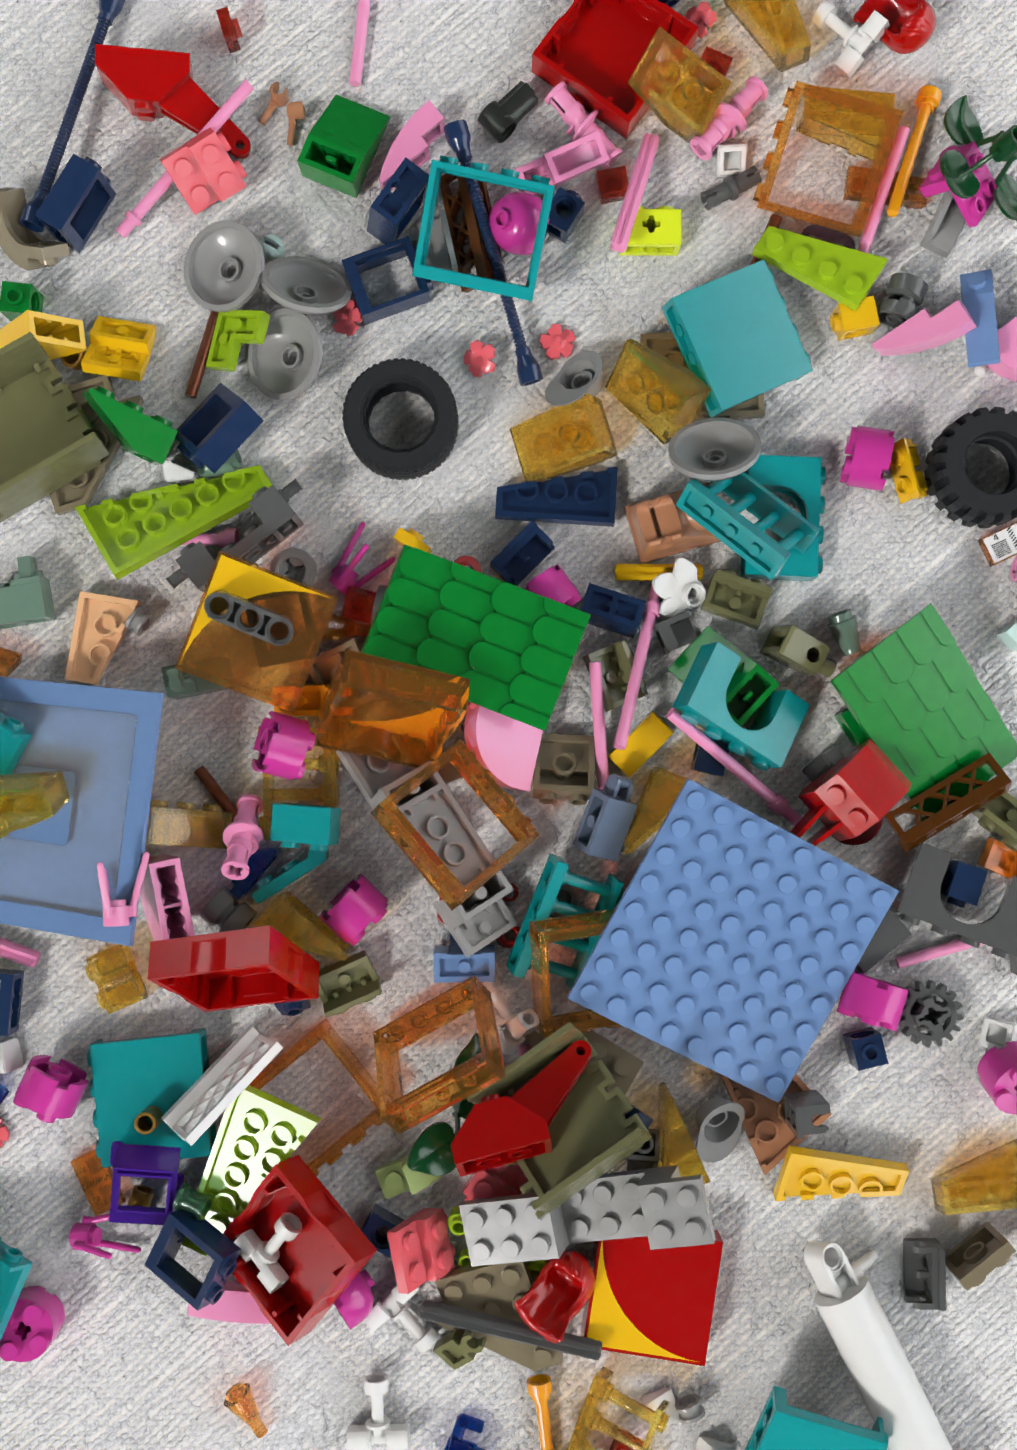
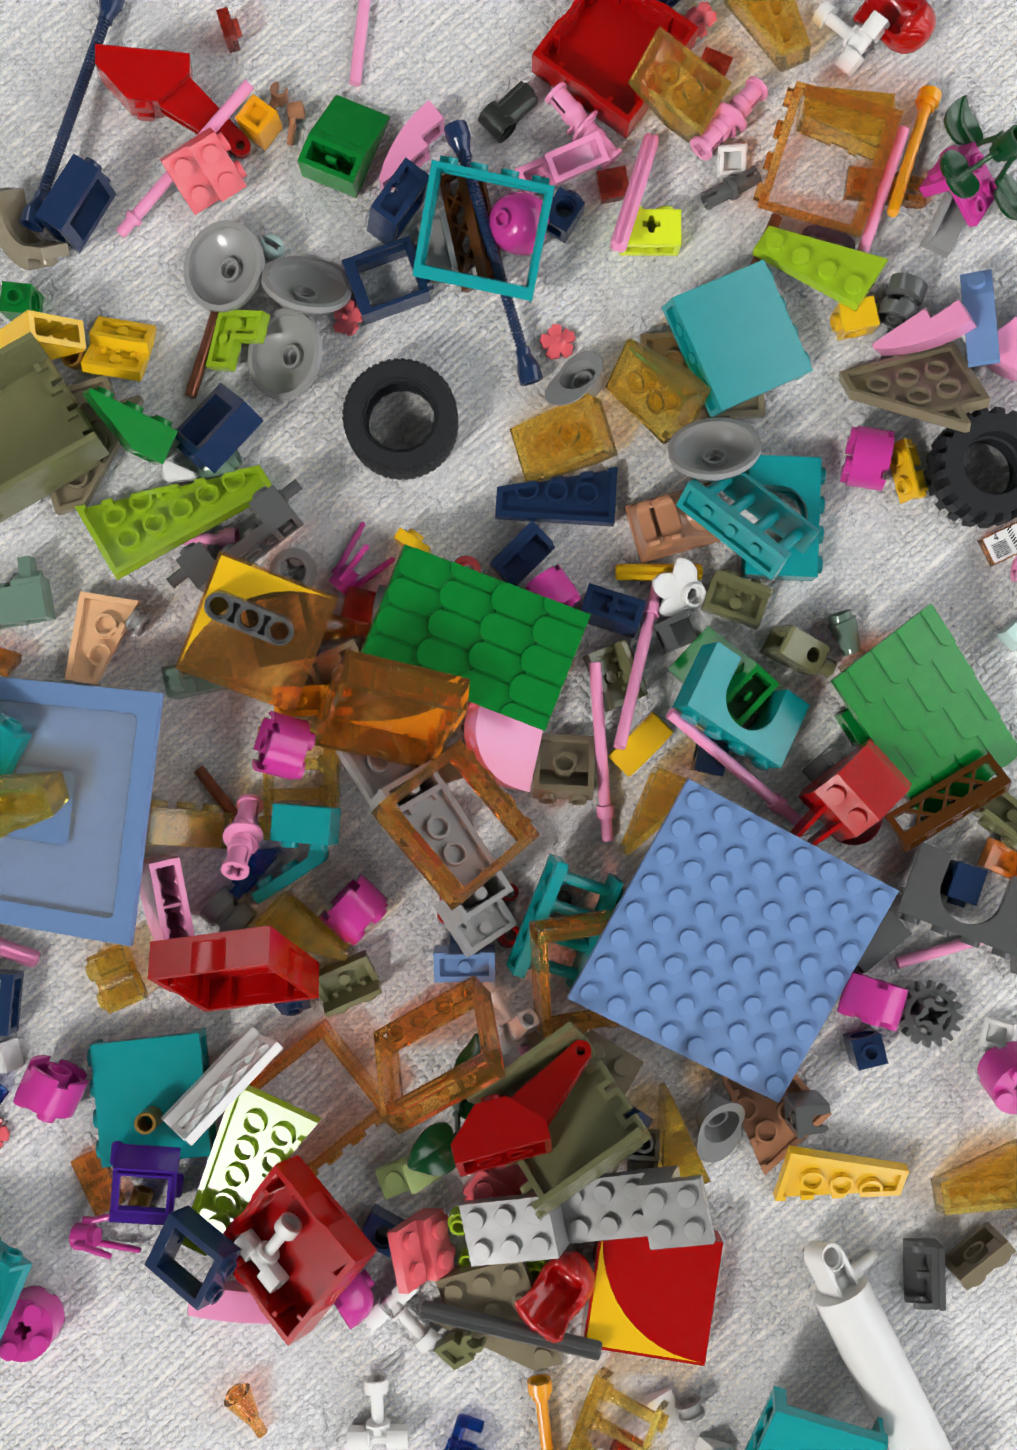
bright pink plant [97,852,150,927] -> none
clear green bush [173,1182,214,1221] -> none
coral plant [463,340,497,378] -> none
sand blue brick [573,774,638,862] -> none
none -> light orange panel [235,94,283,151]
none -> dark tan wing [839,341,990,433]

